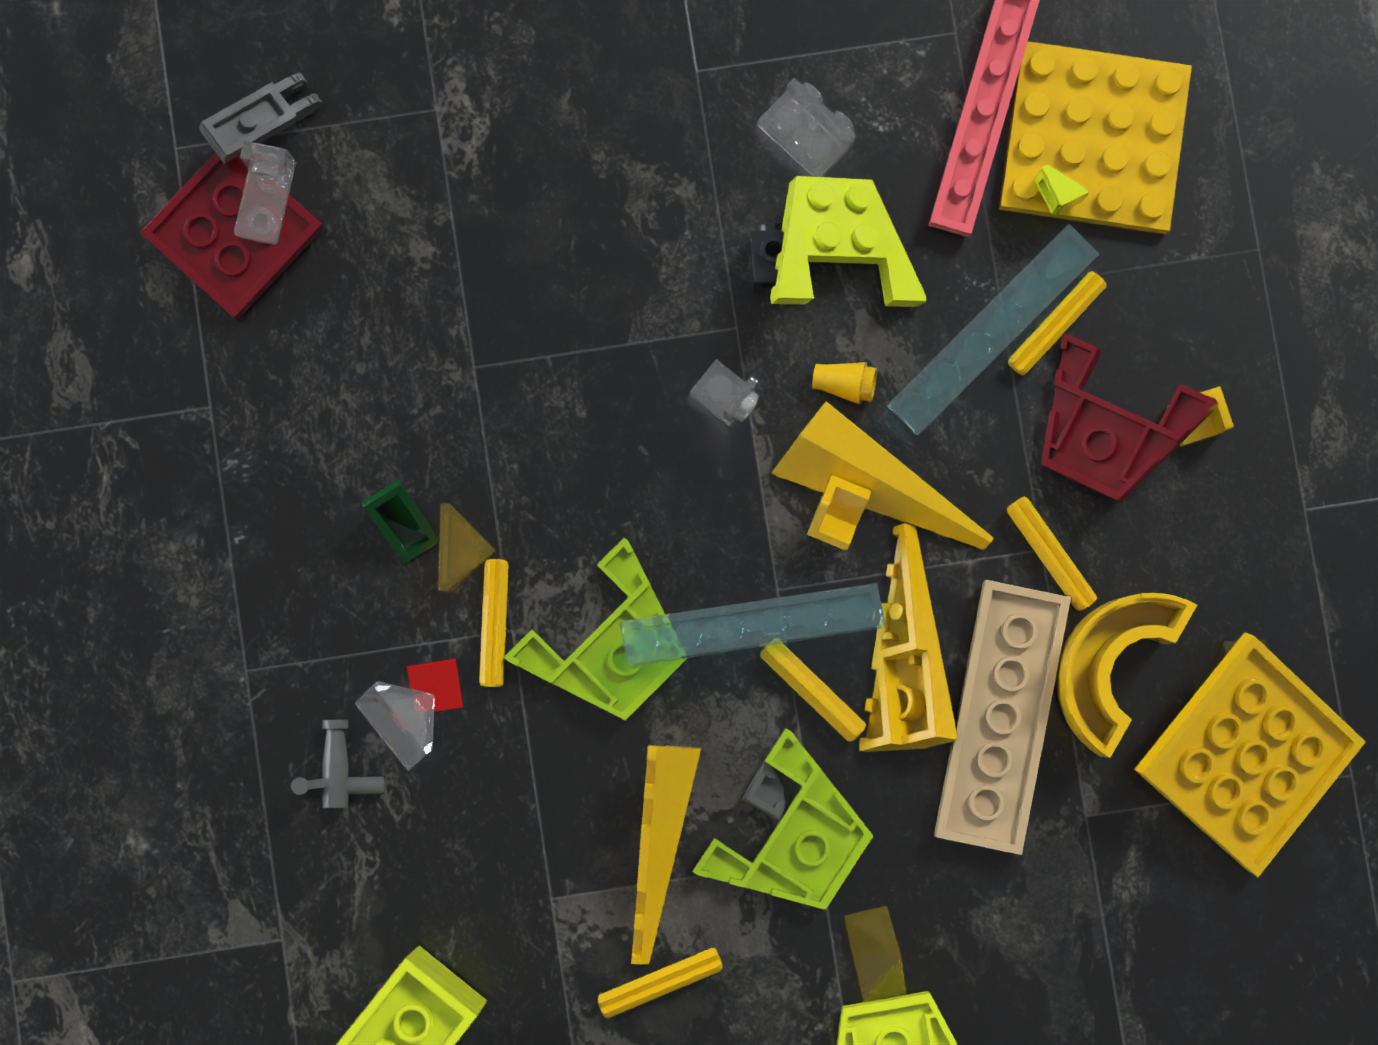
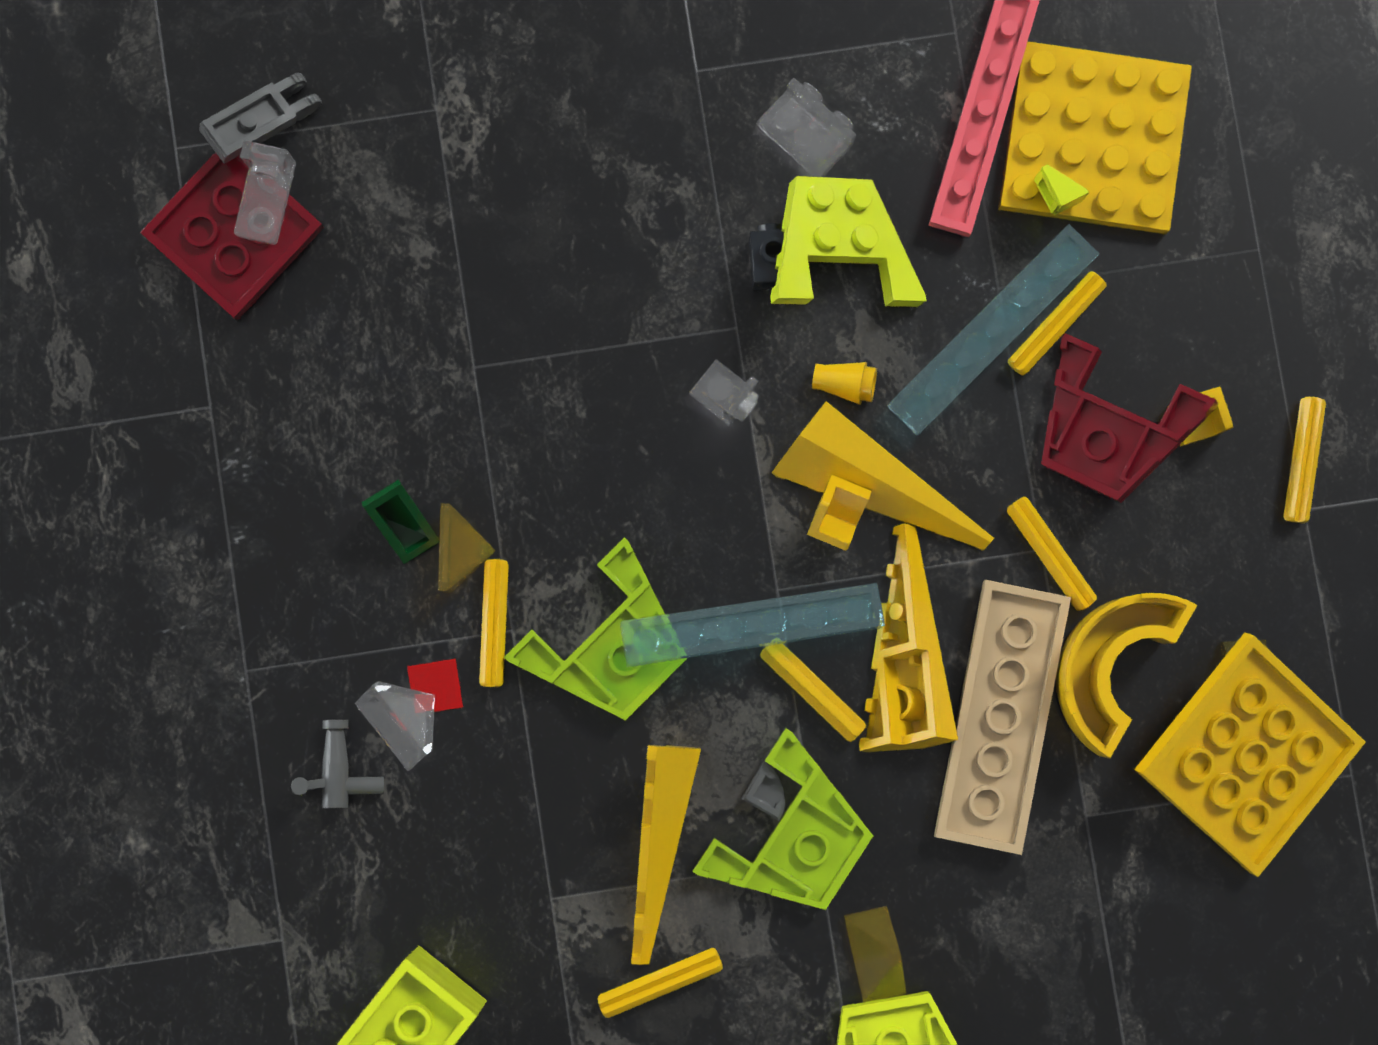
none -> yellow axle [1283,397,1326,523]

